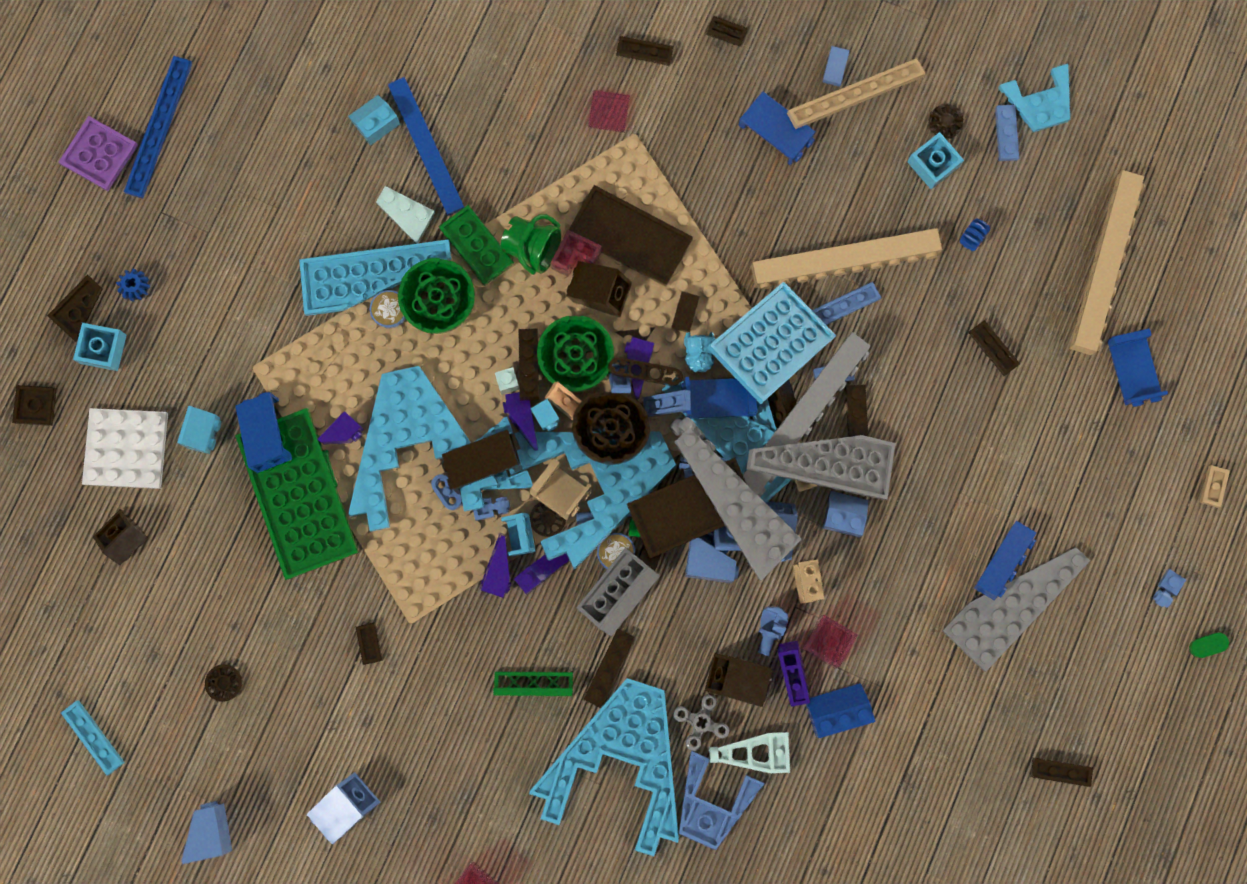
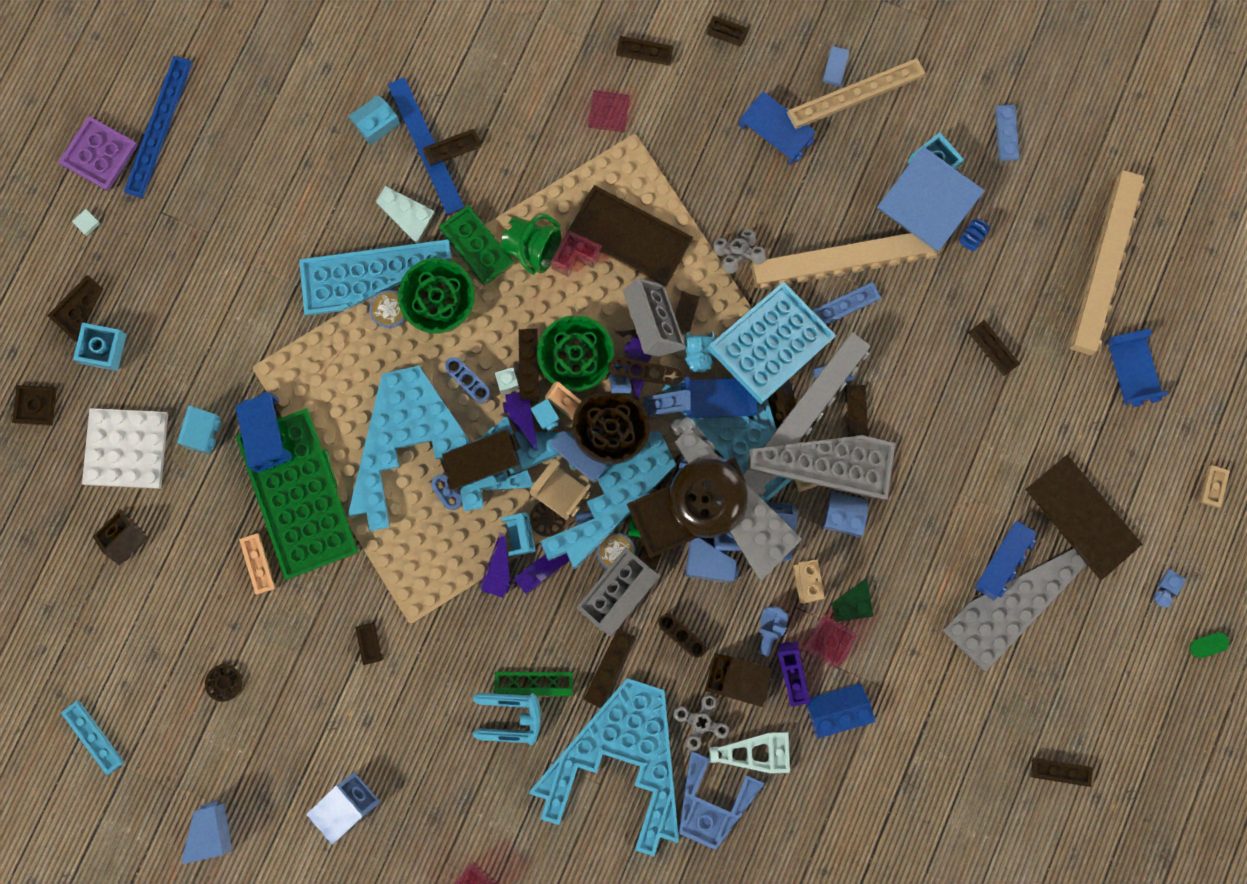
blue gear [116,269,151,302] -> none
dark purple slope [318,411,364,445] -> none
medium blue plate [473,497,511,521] -> none
dark brown slope [566,261,632,317] -> none
dark brown wheel [928,104,964,139] -> none
medium azure wing [998,64,1070,132] -> none
none -> light aqua tile [72,209,101,236]
none -> light nougat plate [239,533,276,595]
none -> dark brown plate [422,128,482,167]
none -> medium blue beam [445,357,491,404]
none -> medium azure piece [473,693,541,746]
none -> medium blue tile [550,431,607,483]
none -> light grey slope [623,278,686,357]
none -> dark brown beam [658,614,706,658]
none -> dark brown brick [669,459,748,538]
none -> light grey gear [713,229,766,274]
none -> dark green wing [831,580,874,622]
none -> medium blue tile [877,146,985,252]
none -> dark brown tile [1025,454,1143,580]

